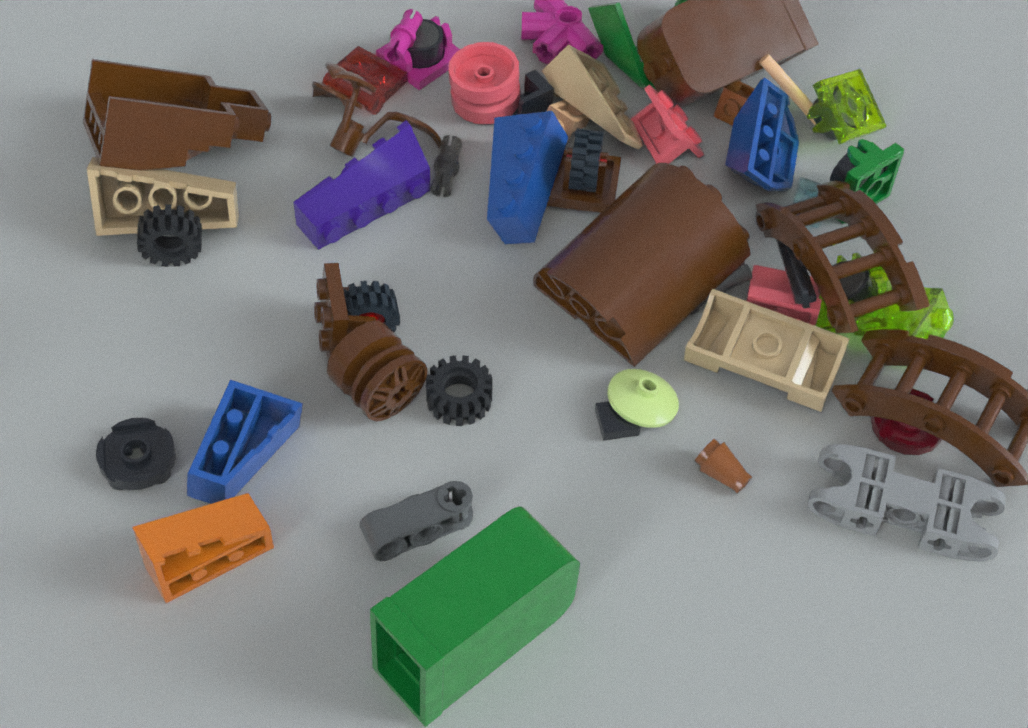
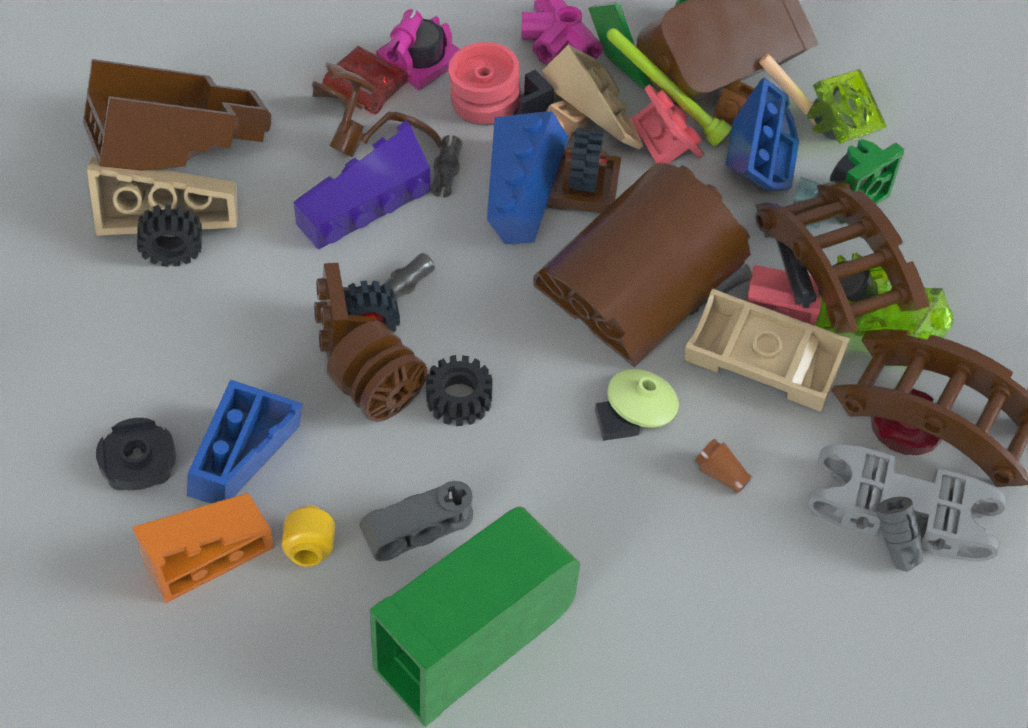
none -> yellow head [281,505,335,567]
none -> clear smoke pin [382,253,435,299]
none -> lime piece [607,28,732,147]
none -> dark grey hinge [876,496,923,572]

